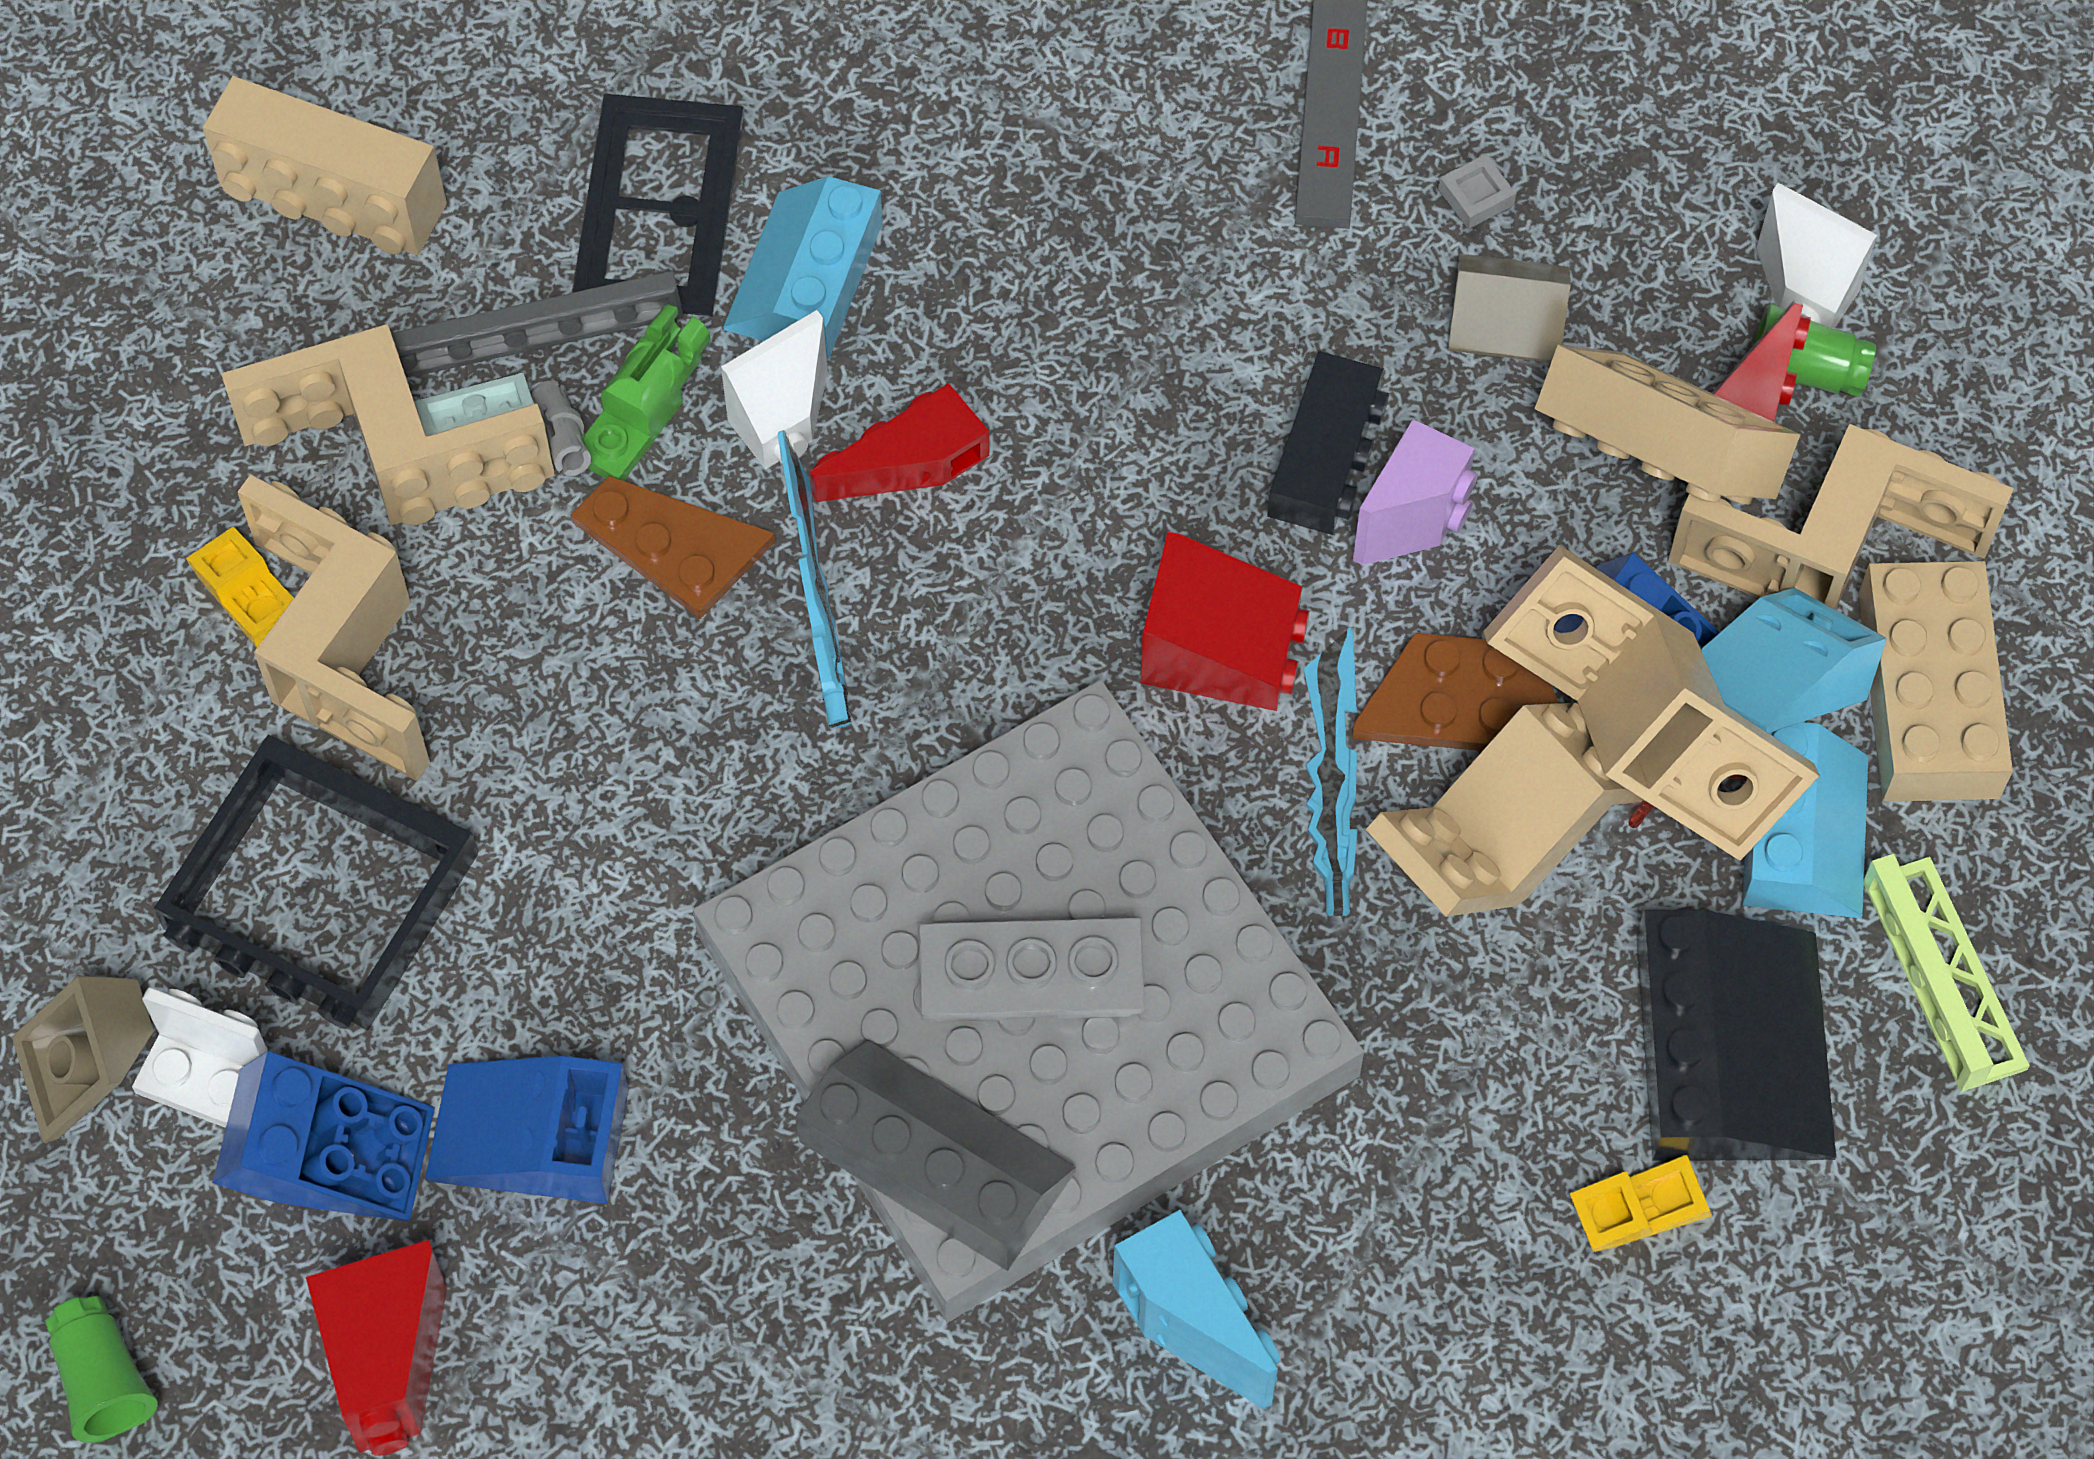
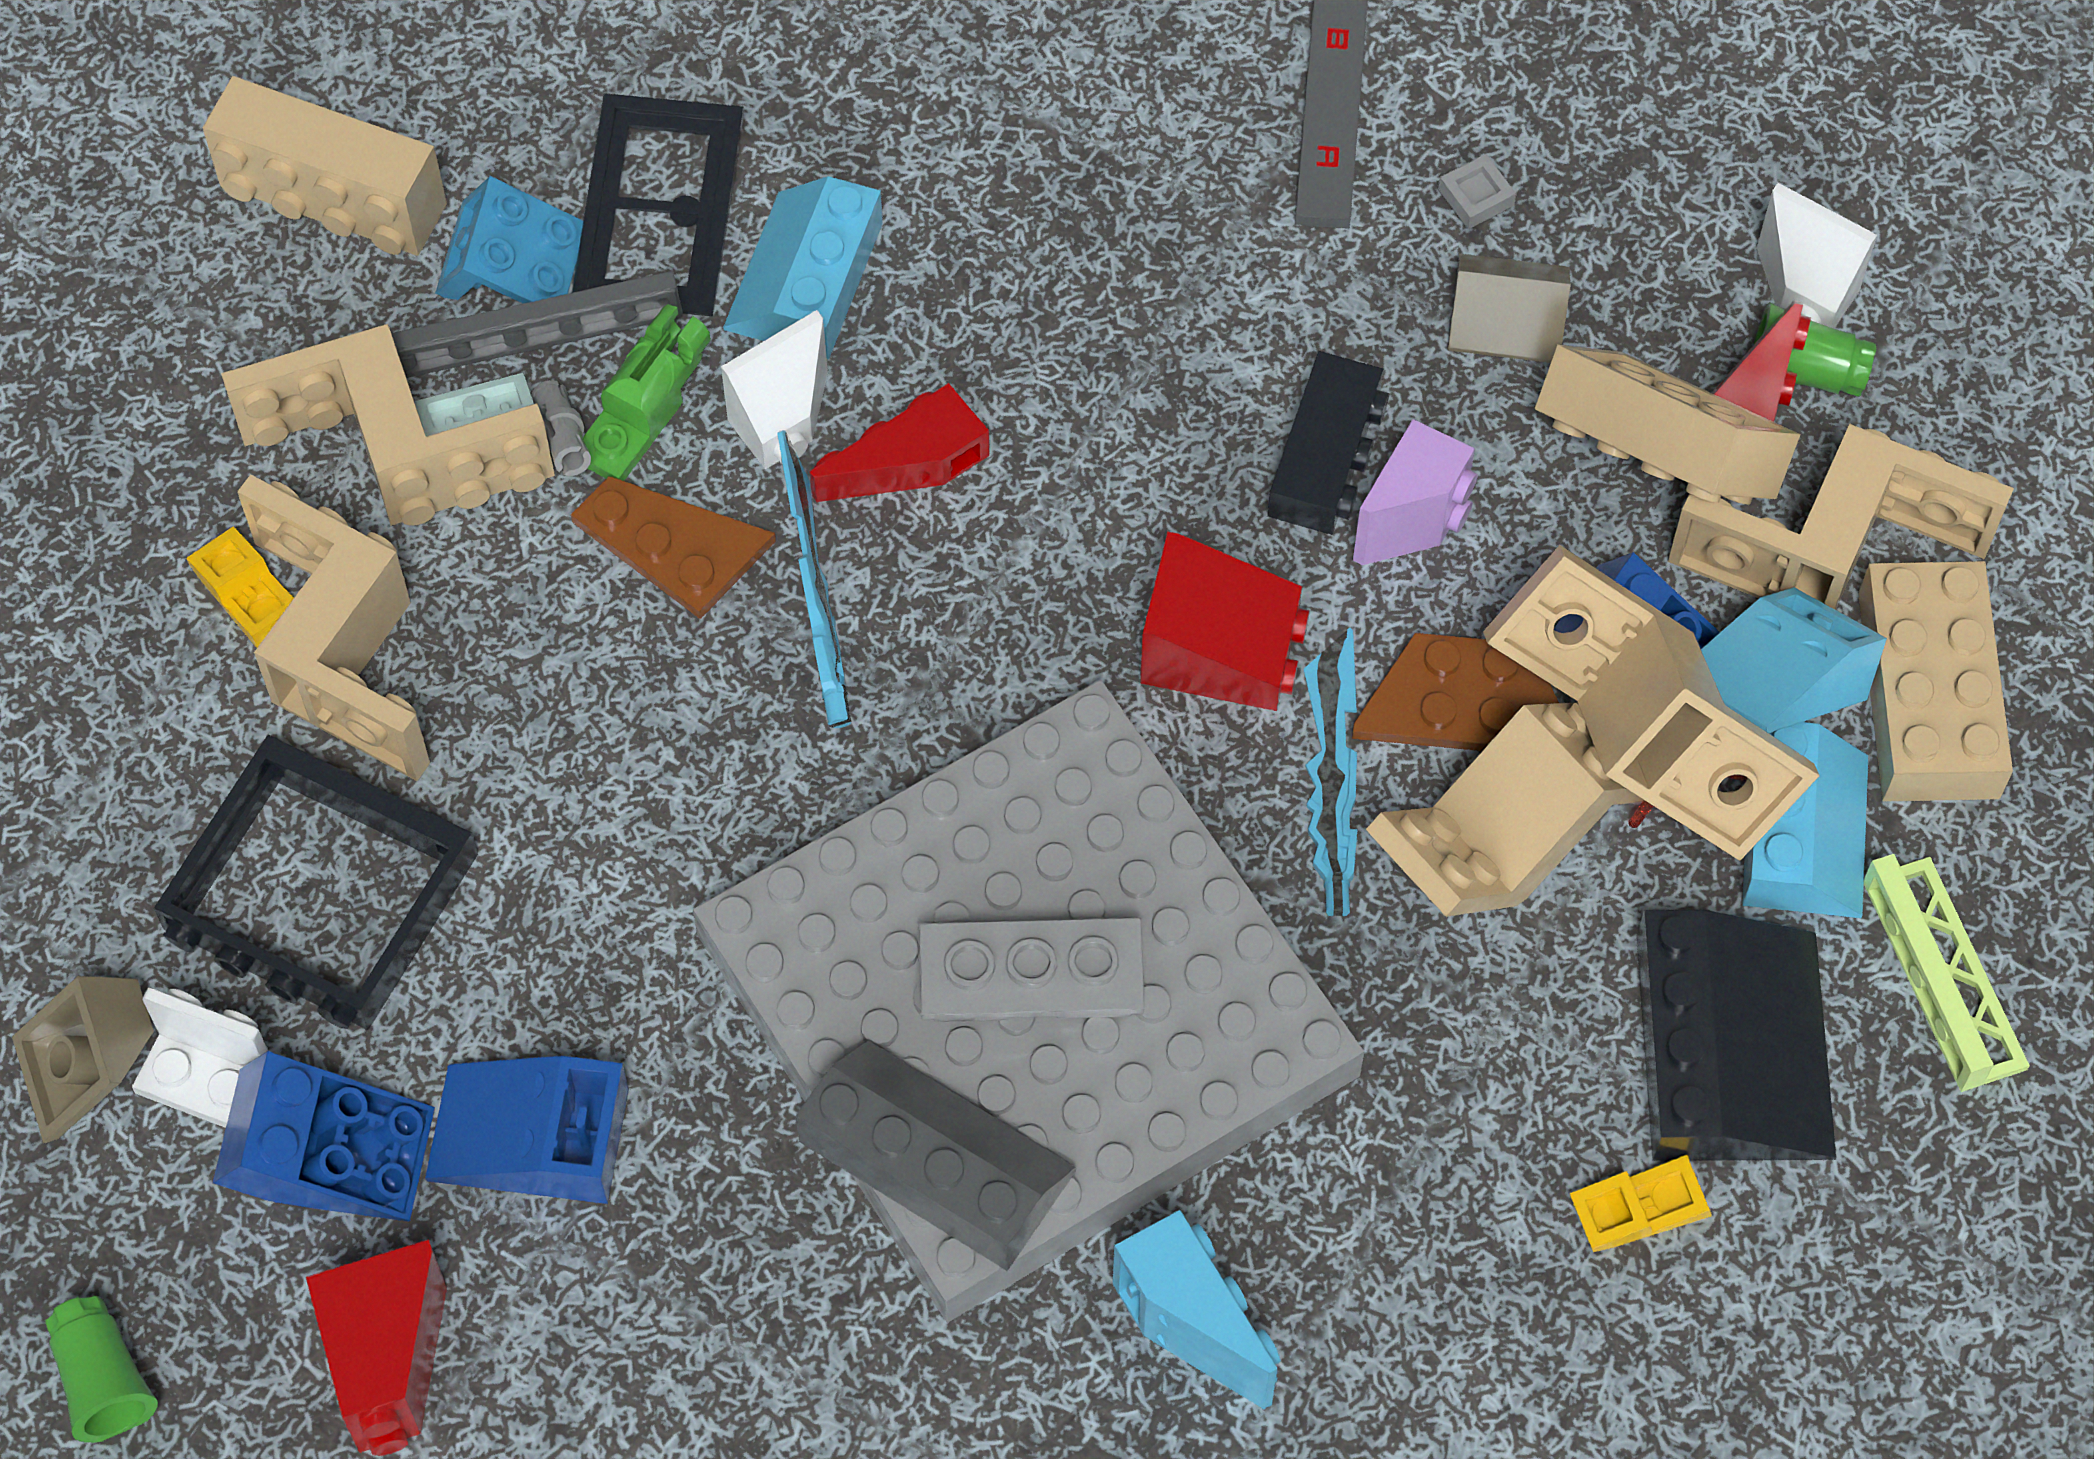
none -> dark azure bracket [435,176,583,304]

